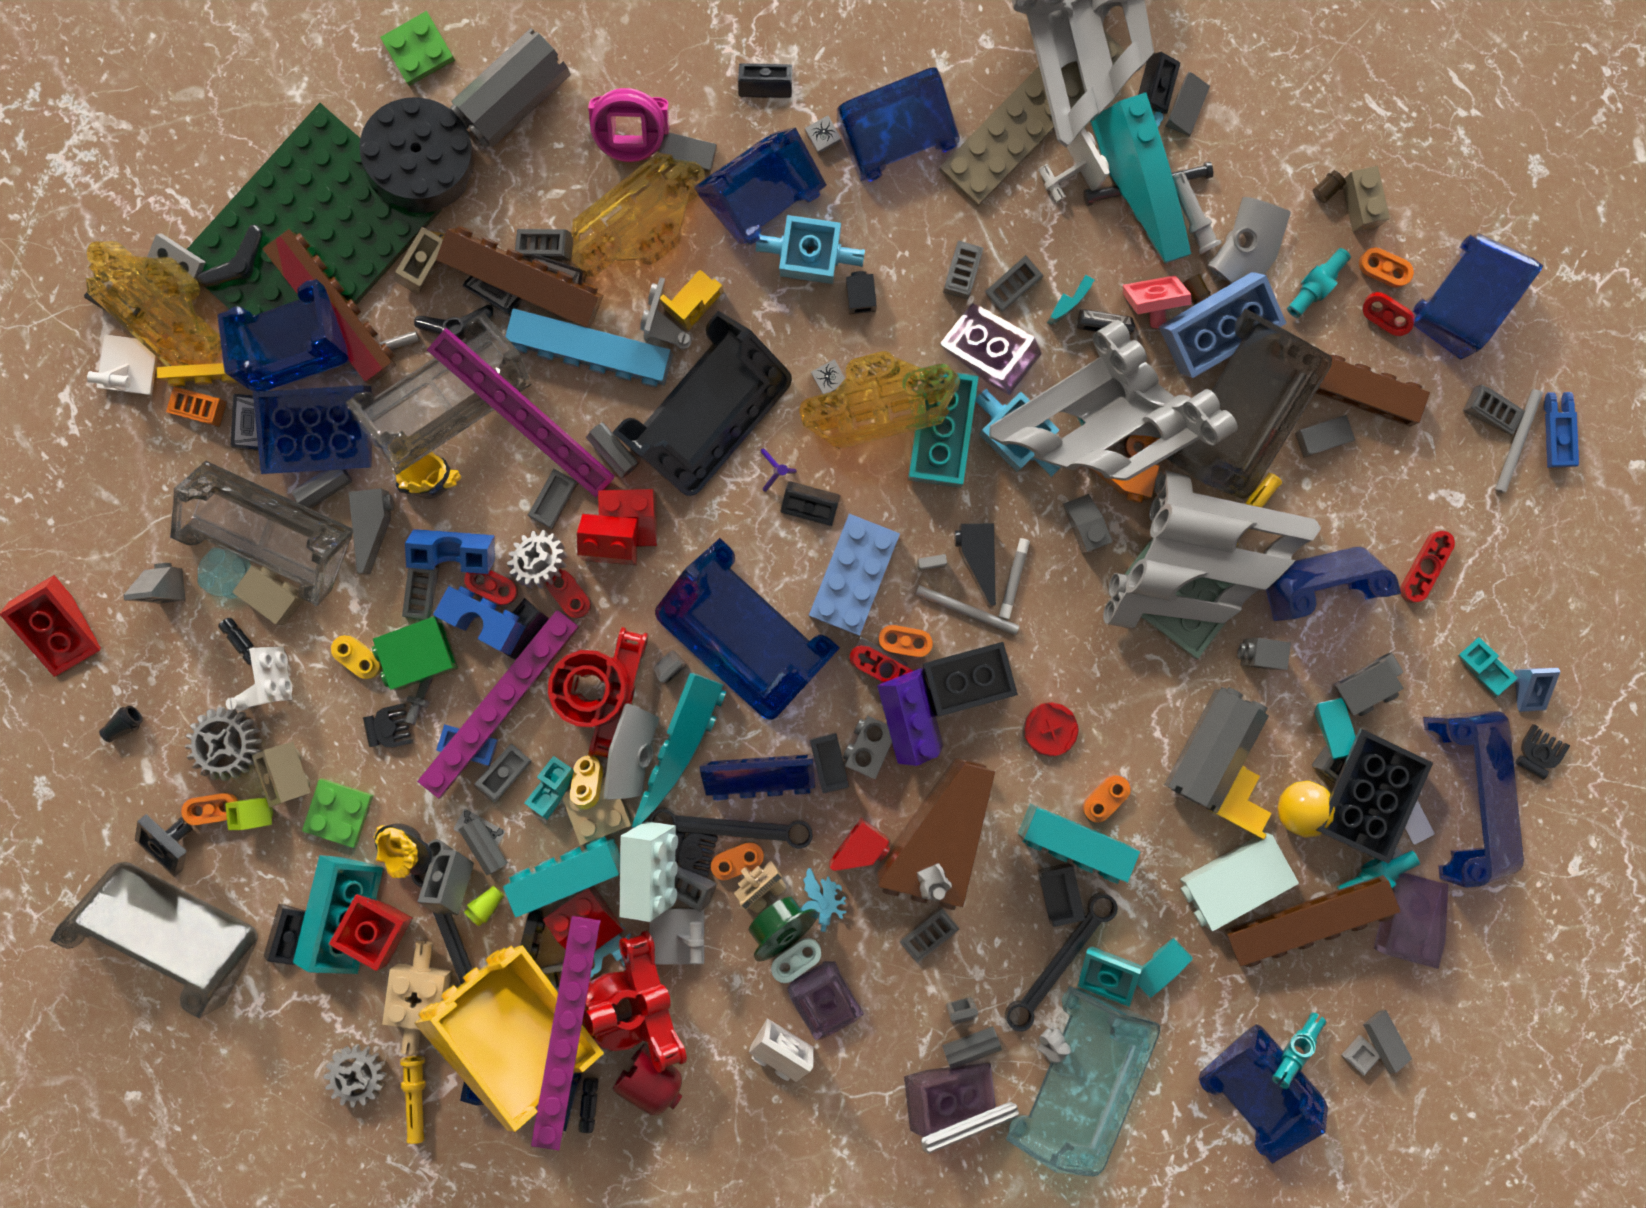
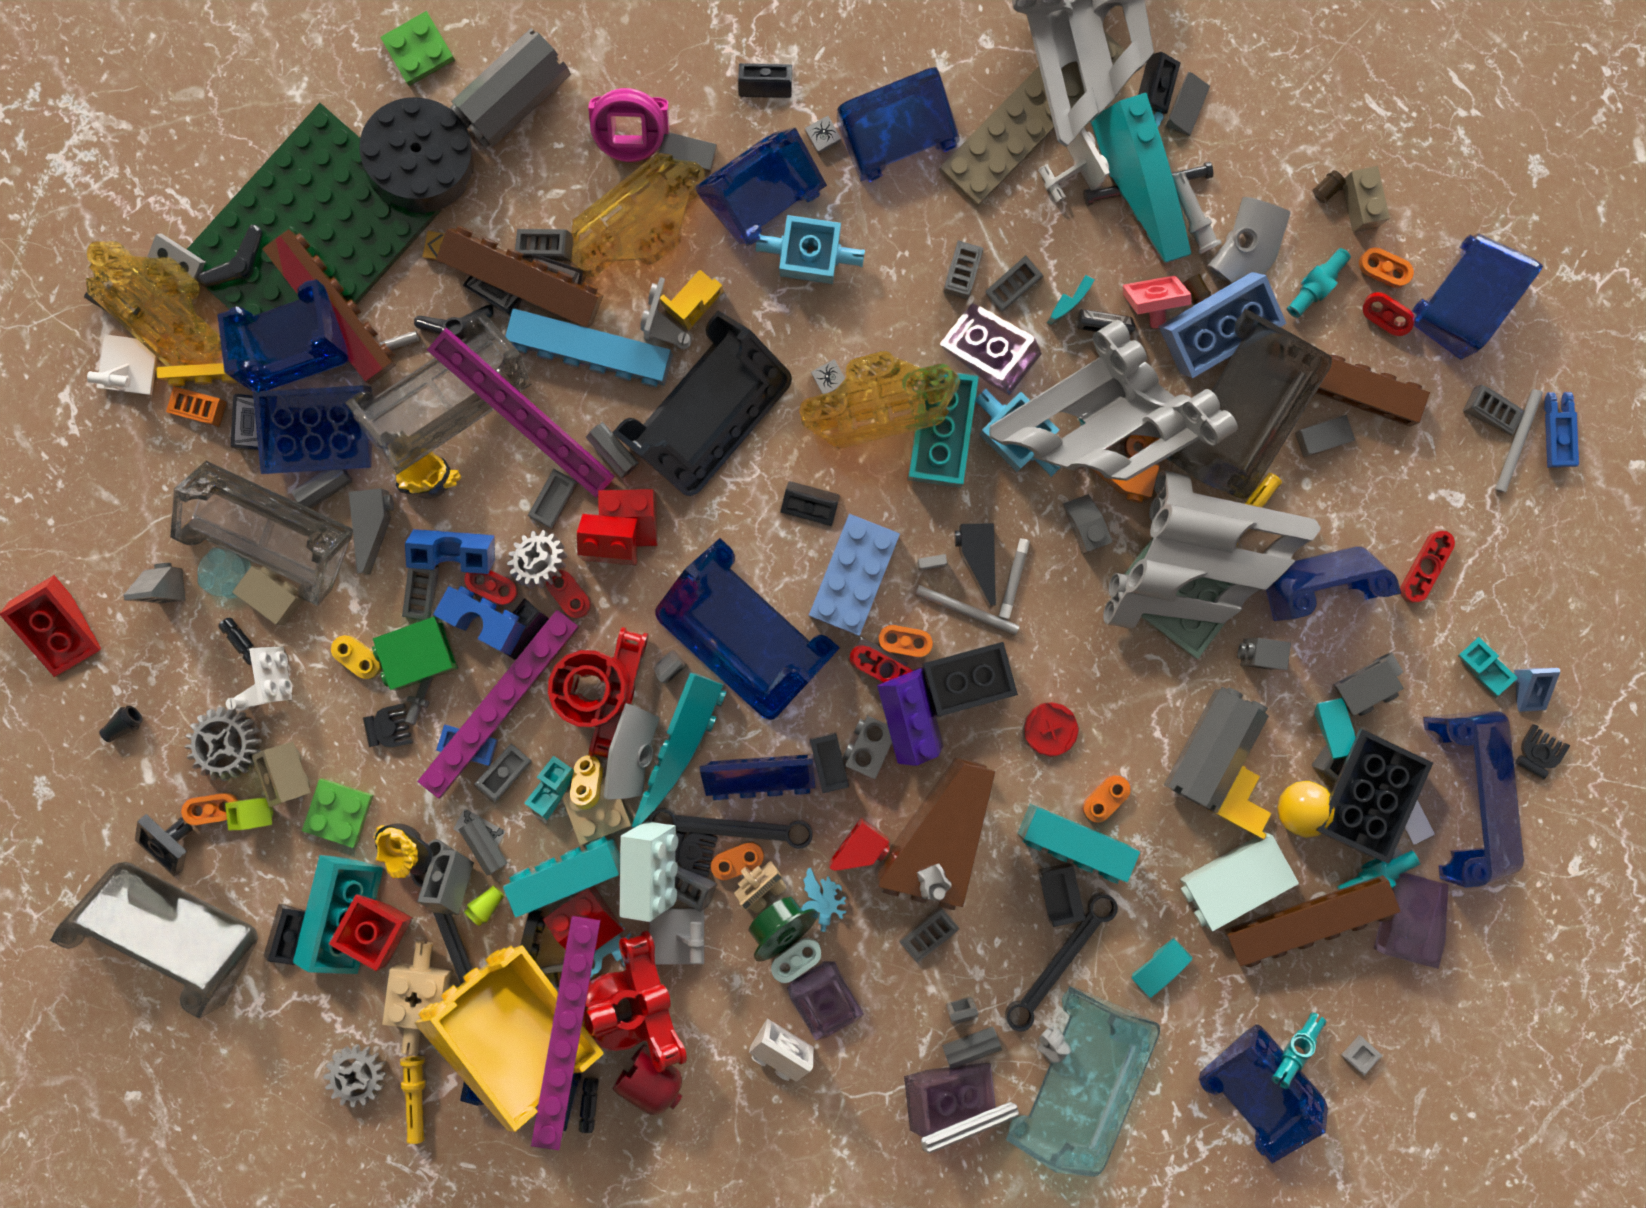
dark tan slope [394,227,443,295] -> none
dark purple plant [761,448,797,492] -> none
black brick [846,271,877,315] -> none
teal slope [1077,946,1144,1007] -> none
dark grey tile [1363,1010,1412,1074] -> none

